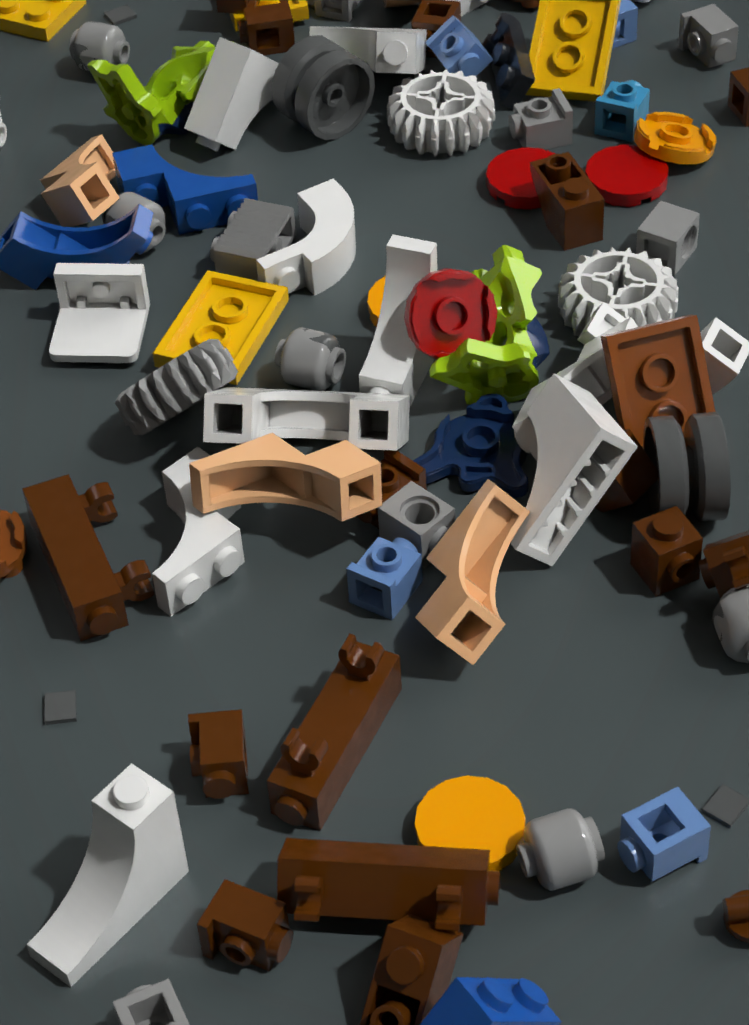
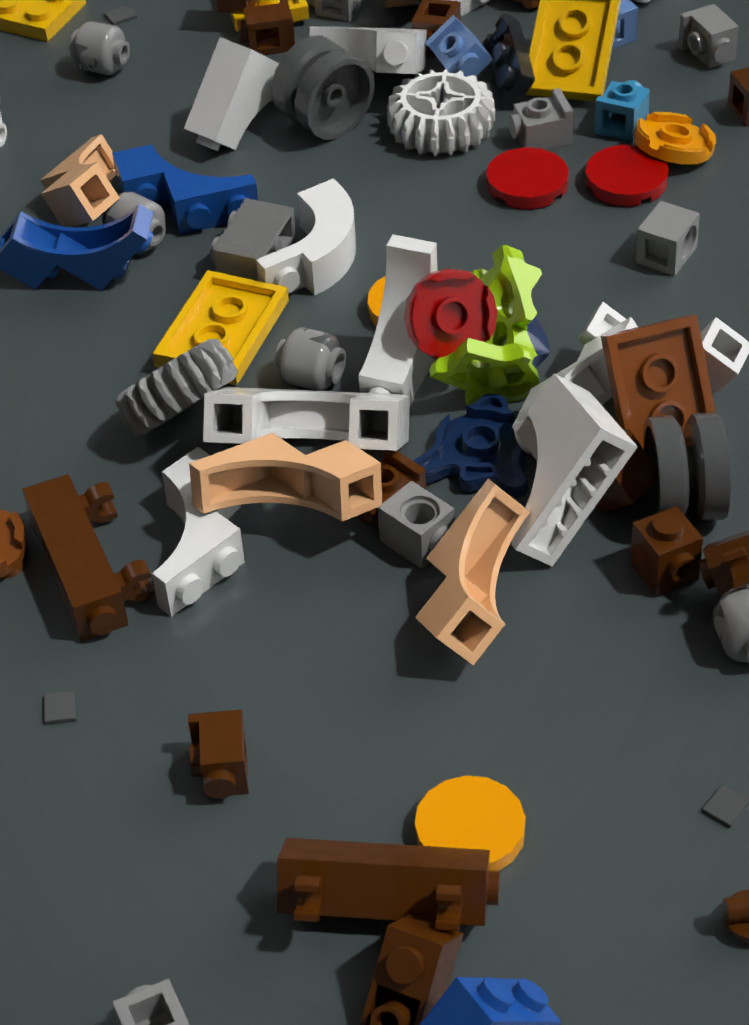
white arch [27,763,189,987] -> none
white bracket [49,263,150,363] -> none
lime hips [87,41,235,145] -> none
reddish brown brick [197,879,293,971] -> none
reddish brown brick [267,634,402,831] -> none
medium blue brick [346,536,423,620] -> none
light grey head [516,808,605,891] -> none
reddish brown slope [530,152,605,251] -> none
white gear [558,247,679,336] -> none
medium blue brick [617,786,711,882] -> none

